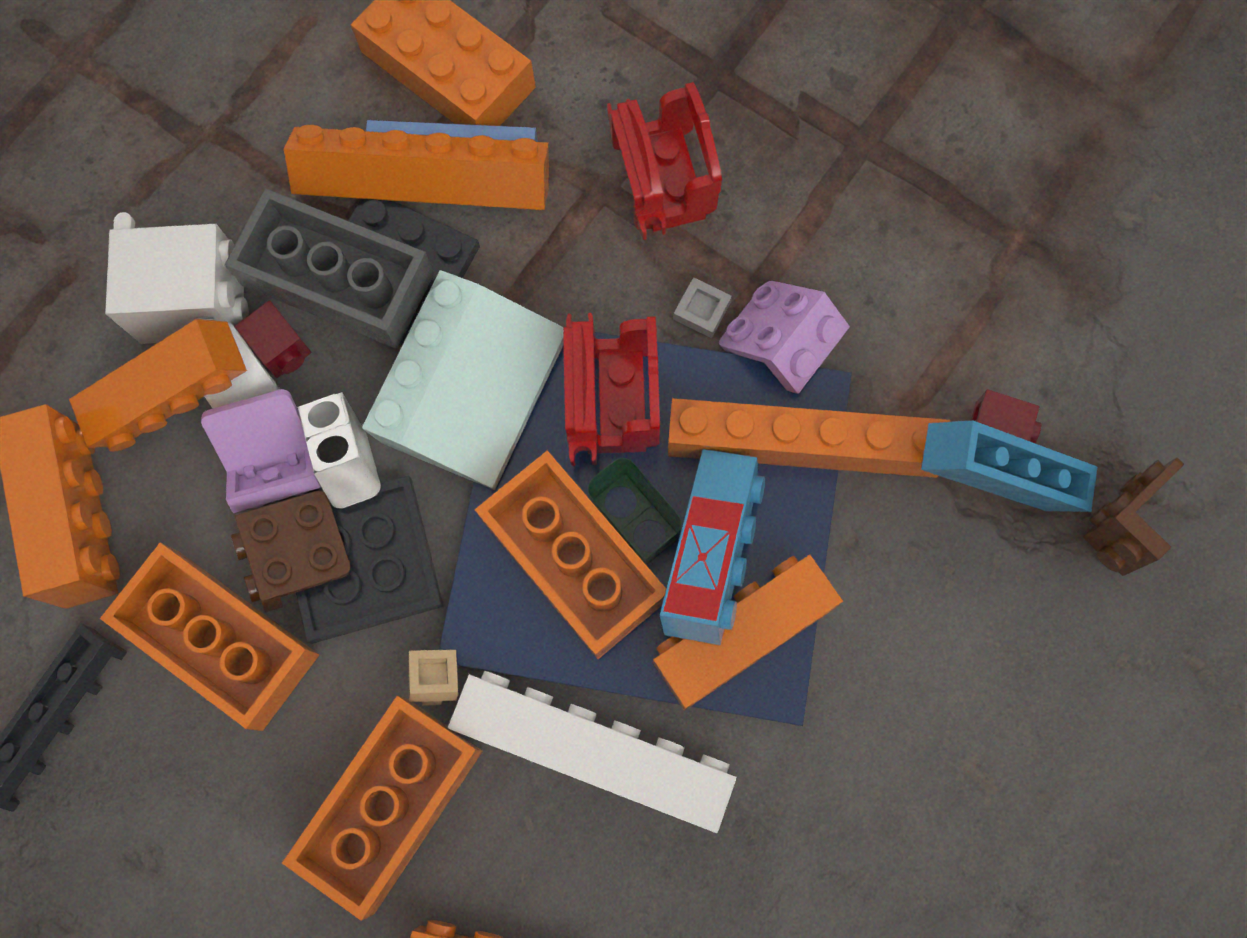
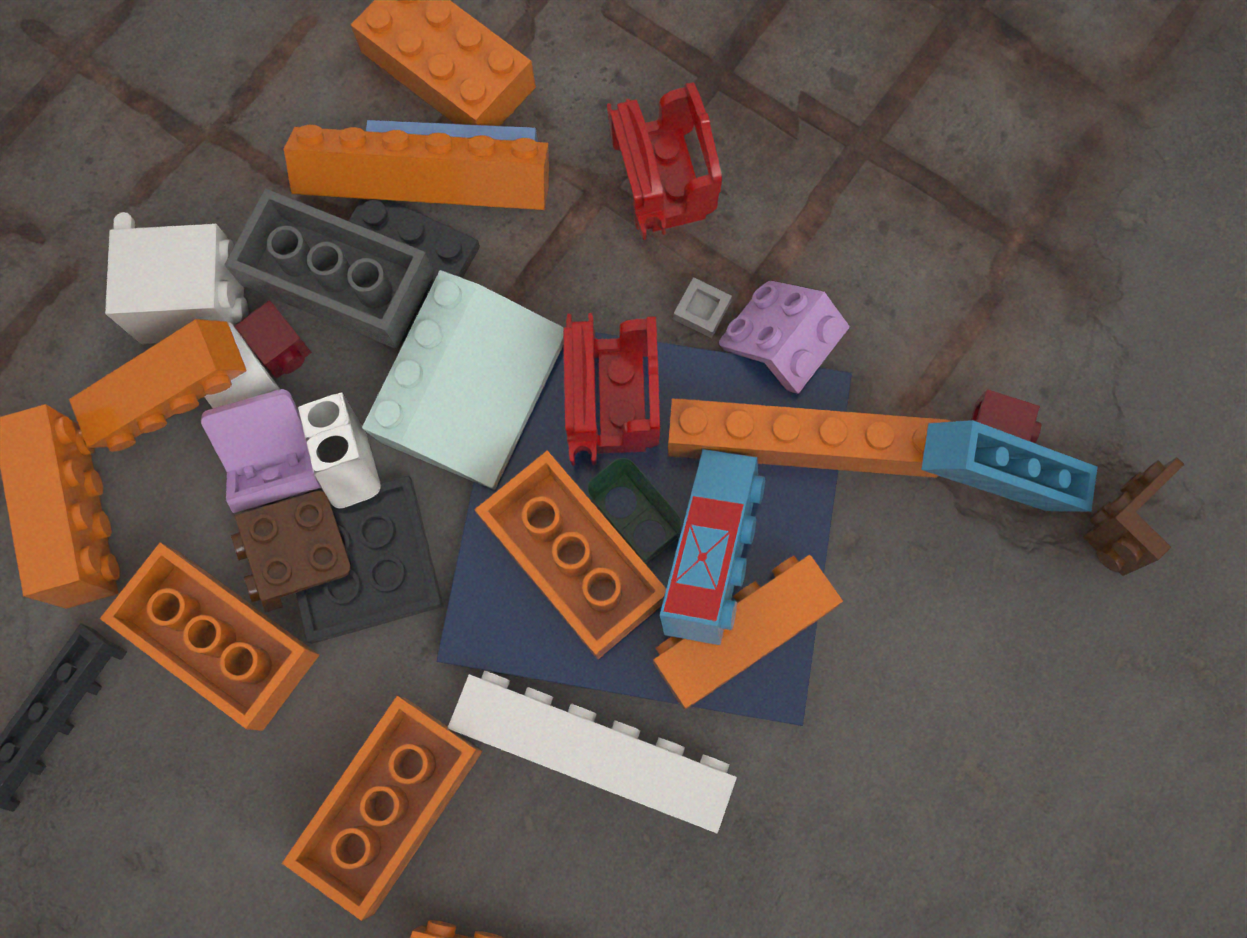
tan tile [408,650,458,706] -> none

